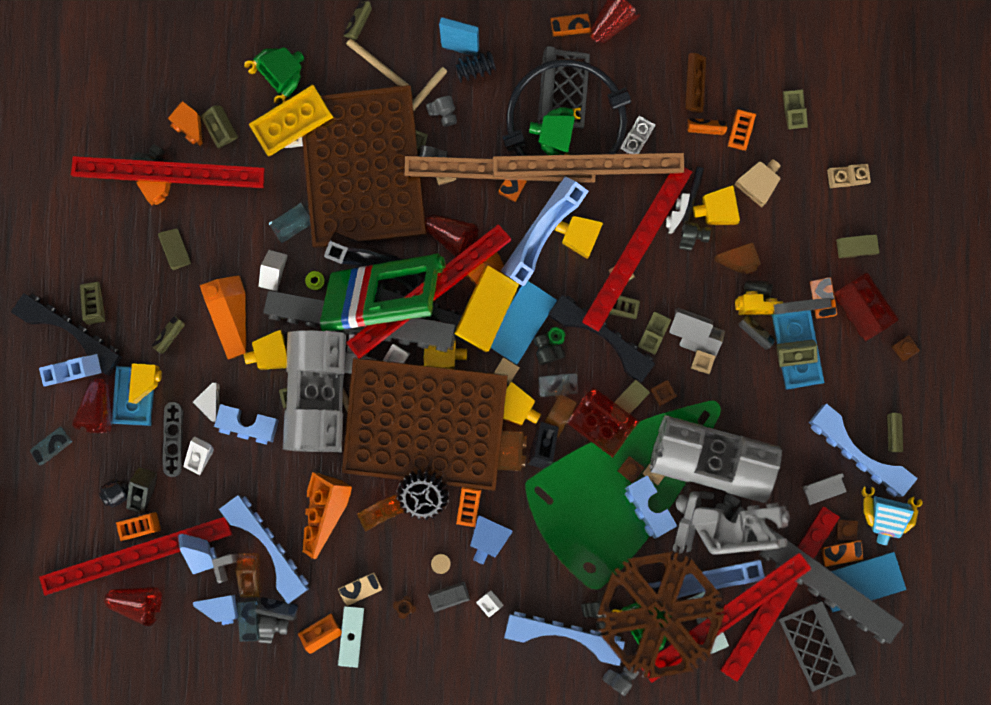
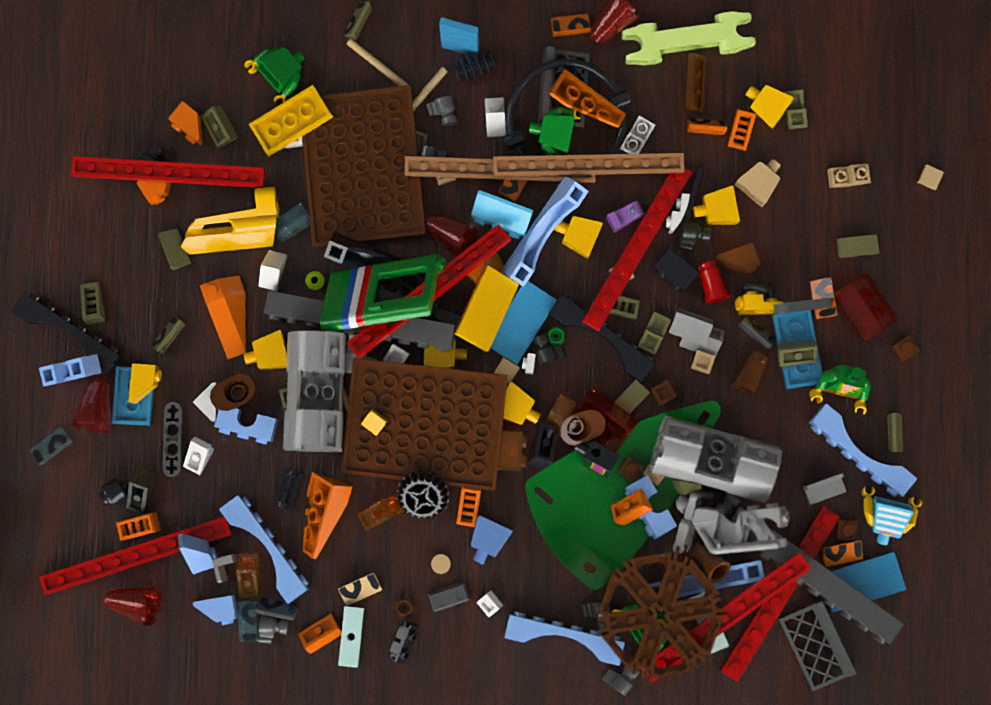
slope [538,373,578,397] -> none
none -> yellow panel [181,186,280,254]
none -> reddish brown piece [210,374,255,411]
none -> black hinge [273,468,303,511]
none -> yellow slope [361,409,388,436]
none -> black hinge [388,621,419,664]
none -> medium azure slope [471,190,533,239]
none -> white slope [485,98,506,137]
none -> white plate [522,353,536,375]
none -> orange wedge [548,69,626,128]
none -> reddish brown piece [560,410,605,445]
none -> black torso [574,441,621,478]
none -> medium lavender leg [606,201,645,233]
none -> orange slope [611,489,652,526]
none -> yellowish green piece [622,12,756,65]
none -> black brick [653,248,699,293]
none -> olive slope [672,480,702,495]
none -> reddish brown plant [688,541,730,583]
none -> red plant [698,261,731,304]
none -> reddish brown plant [731,351,768,396]
none -> yellow torso [746,85,794,129]
none -> green torso [809,365,871,414]
none -> tan tile [918,164,944,190]

